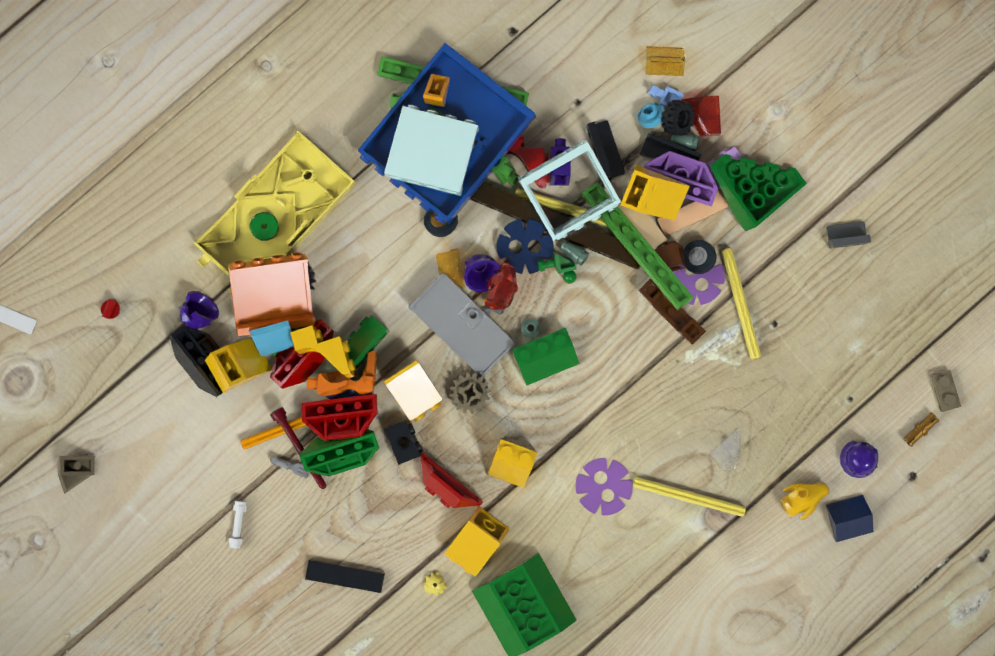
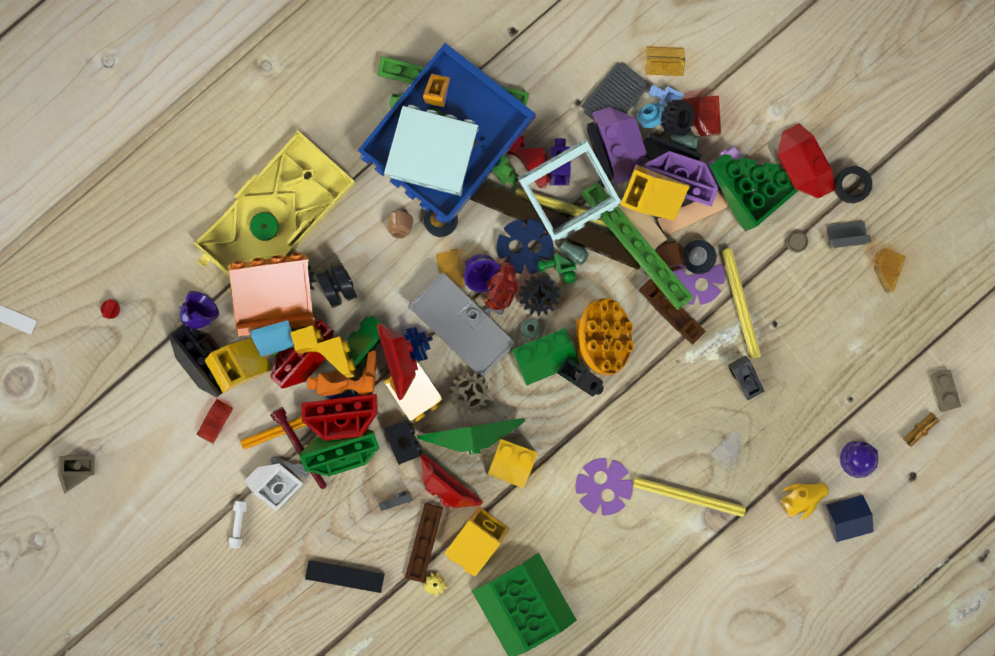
none -> clear red slope [197,399,233,444]
none -> white slope [244,463,303,511]
none -> black wheel [315,259,357,308]
none -> red wedge [376,324,419,401]
none -> dark grey plate [379,491,413,511]
none -> medium nougat head [387,209,413,239]
none -> clear blue hips [402,327,433,362]
none -> reddish brown tile [405,503,443,583]
none -> green slope [417,418,526,455]
none -> black gear [519,274,560,316]
none -> black torso [557,357,604,397]
none -> light orange bracket [576,298,634,375]
none -> dark grey window [581,62,650,121]
none -> medium lavender wedge [592,107,647,185]
none -> black plate [728,356,765,400]
none -> red wedge [777,123,835,199]
none -> dark tan piece [786,231,808,253]
none -> black tyre [834,166,873,204]
none -> clear yellow slope [873,248,906,293]

